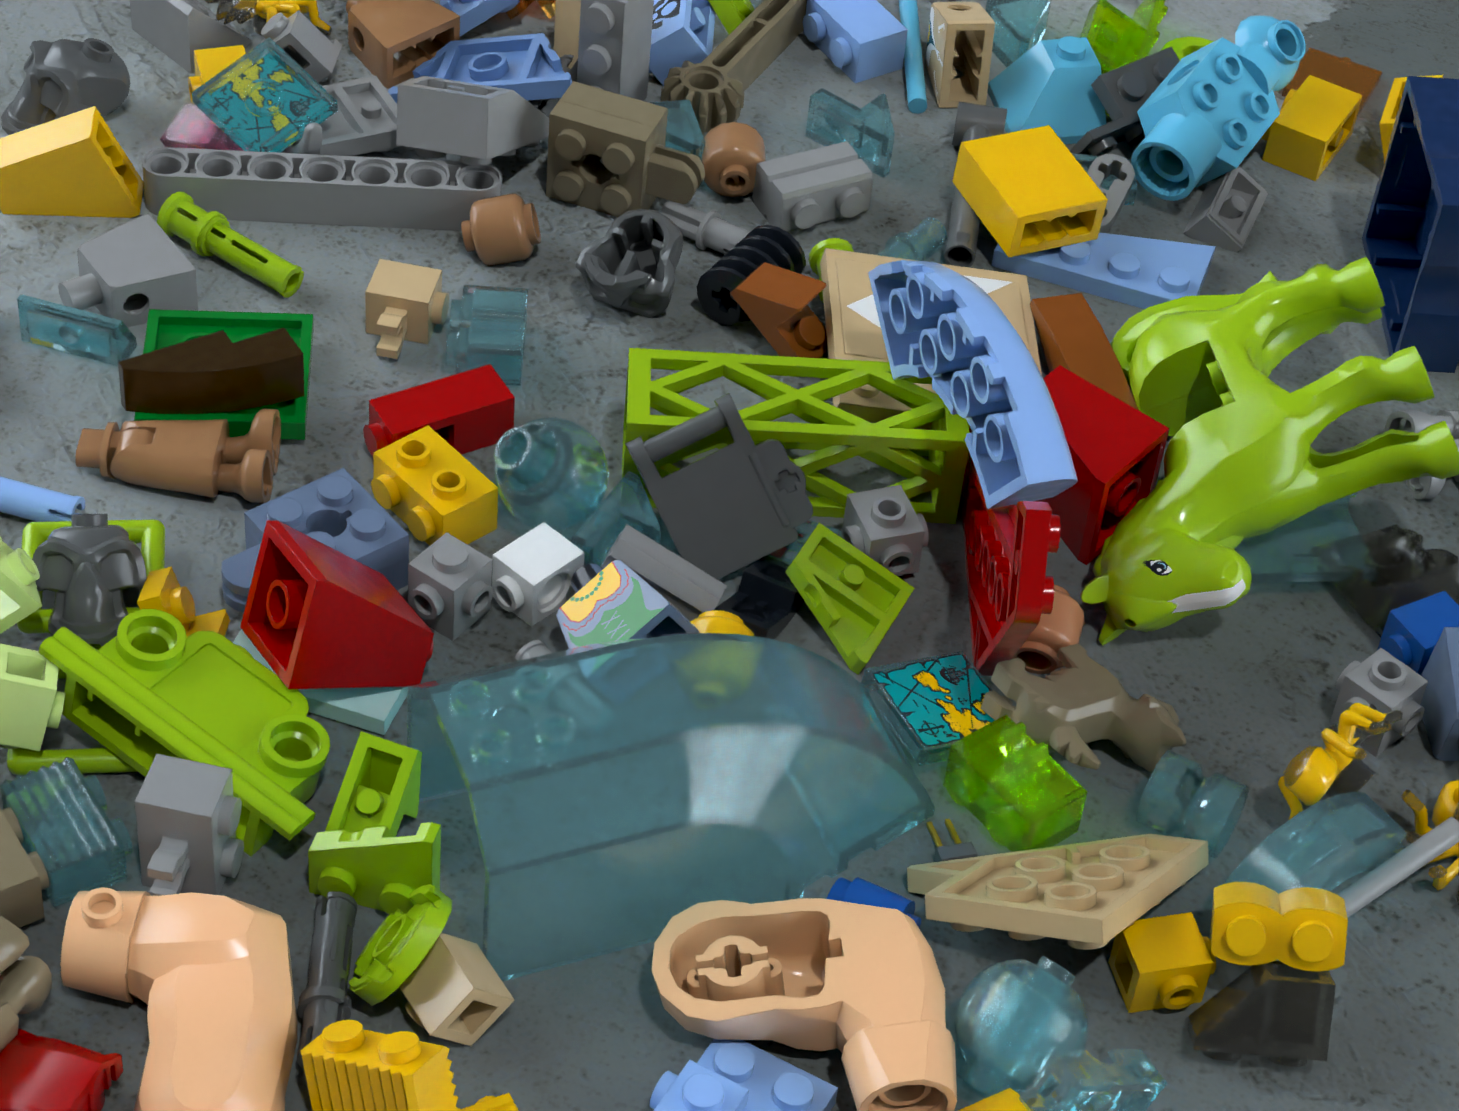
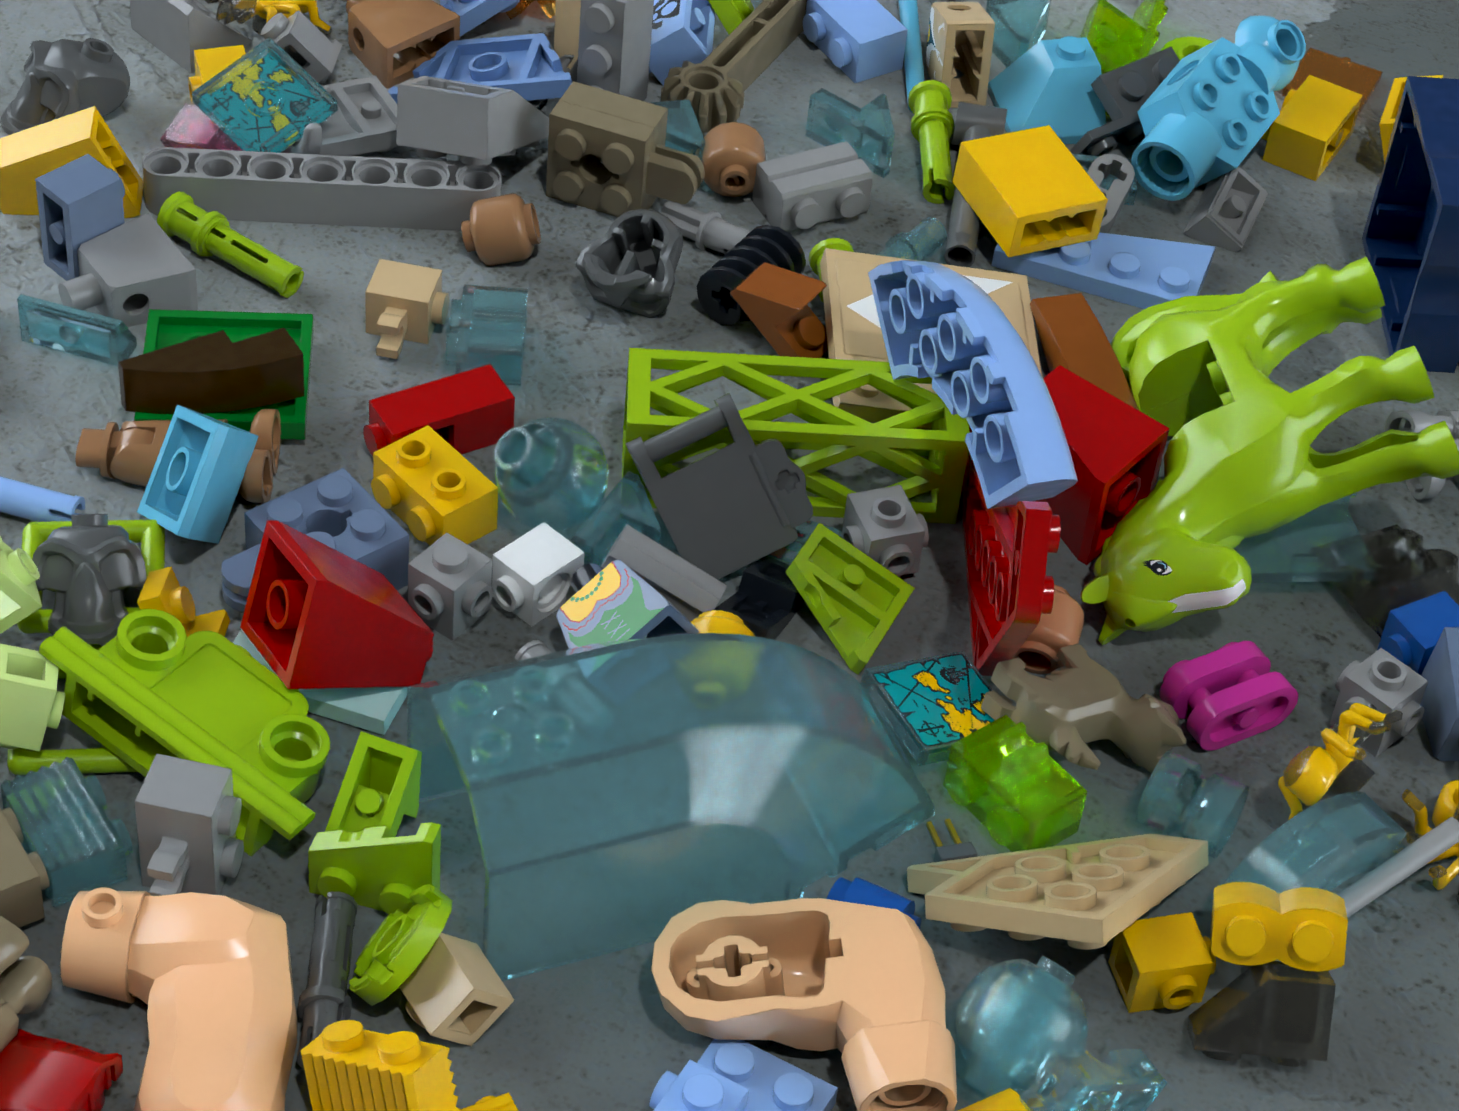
none -> sand blue brick [35,154,125,281]
none -> medium azure slope [137,405,259,544]
none -> lime pin [908,80,955,204]
none -> dark pink brick [1160,641,1298,751]

